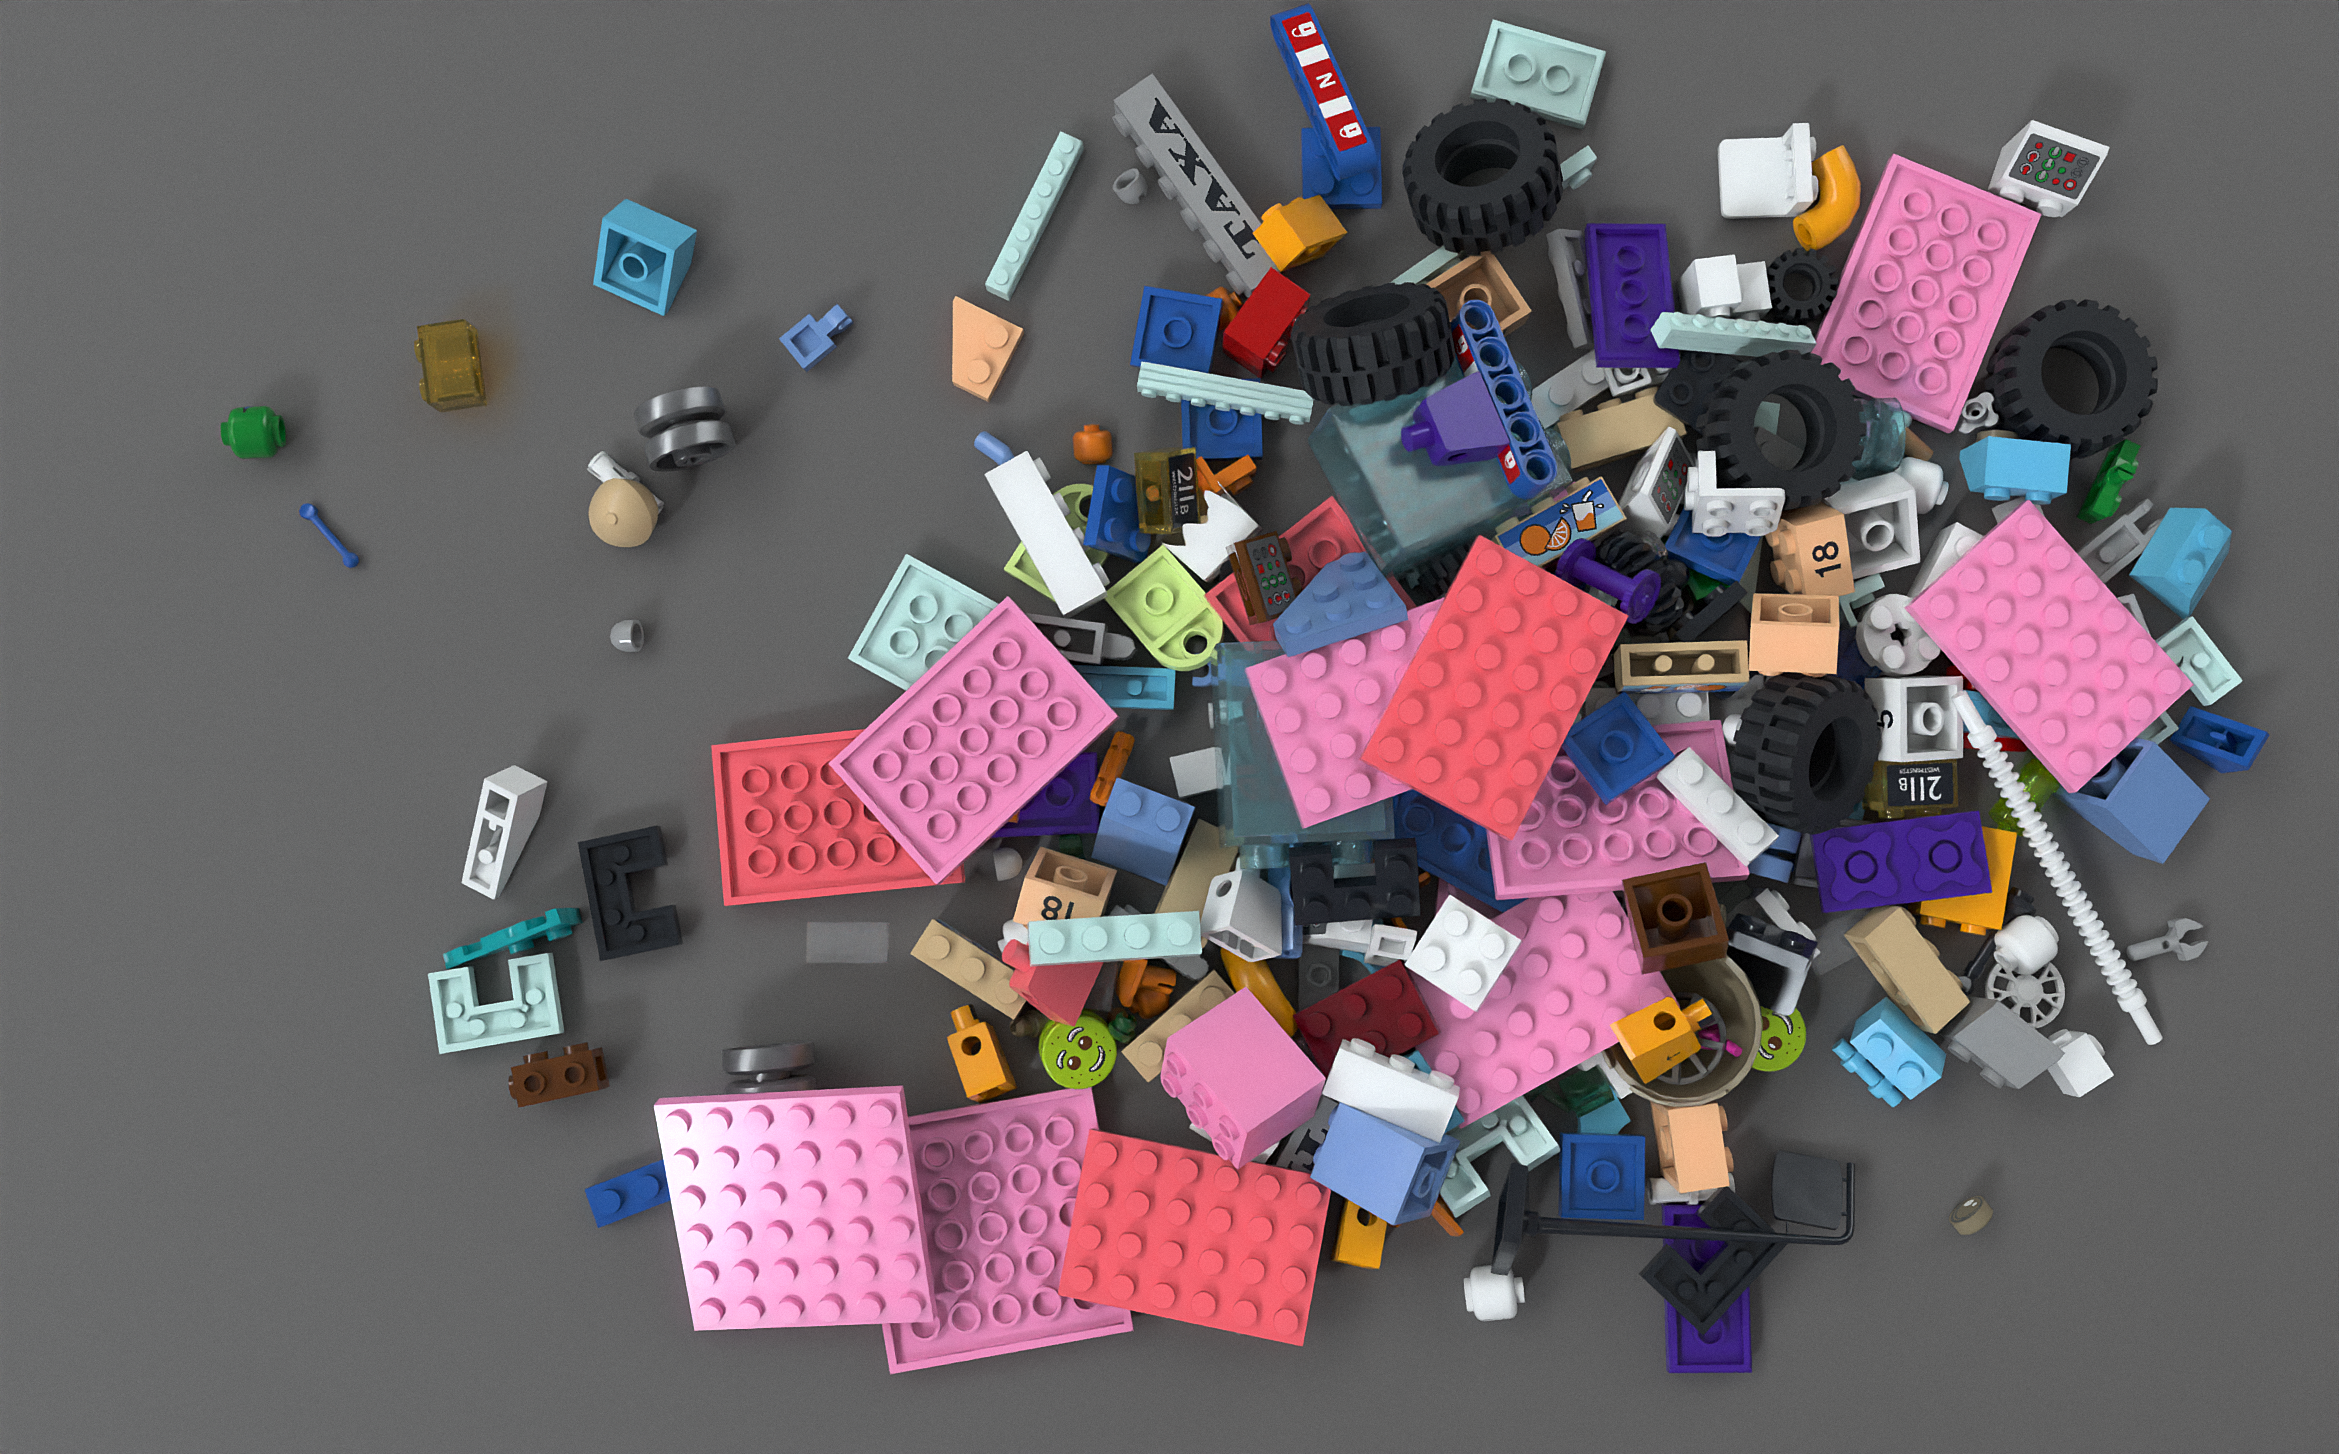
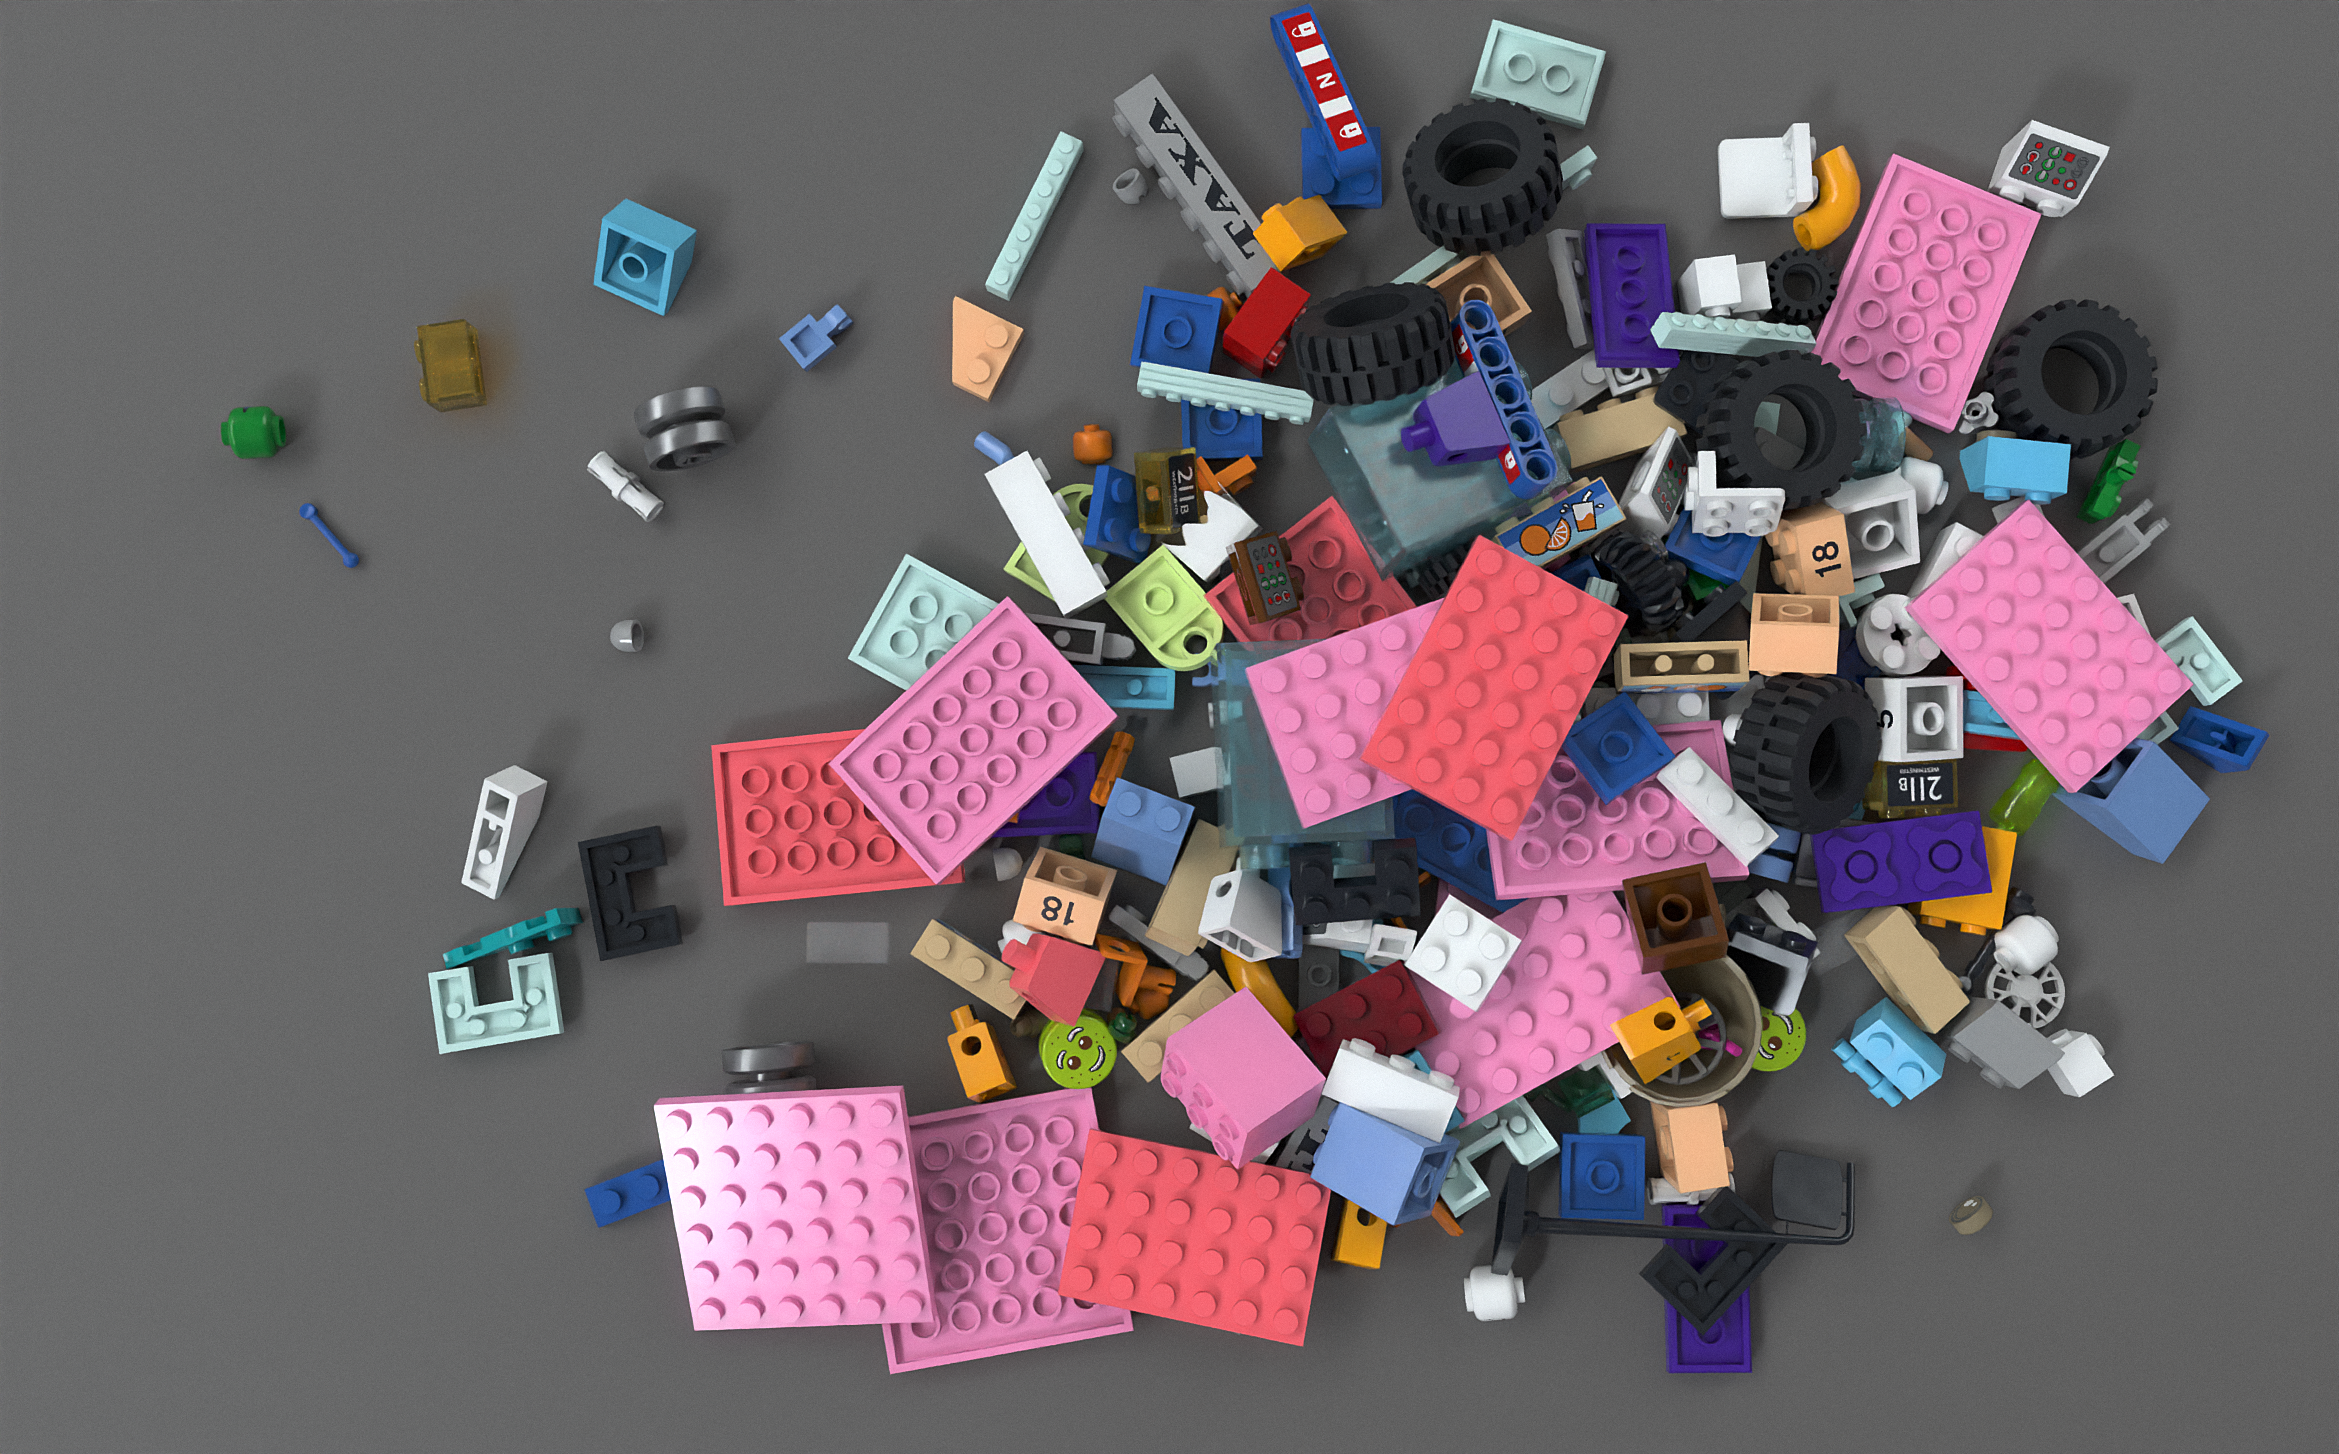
reddish brown brick [508,1042,610,1108] -> none
tan hat [589,478,659,547] -> none
light aqua brick [1027,911,1202,967] -> none
medium blue plate [1273,551,1408,657] -> none
dark purple hose [1555,538,1661,624] -> none
white hose [1951,691,2163,1045] -> none
light grey bar [2126,918,2208,961] -> none
medium azure slope [2129,508,2232,619] -> none

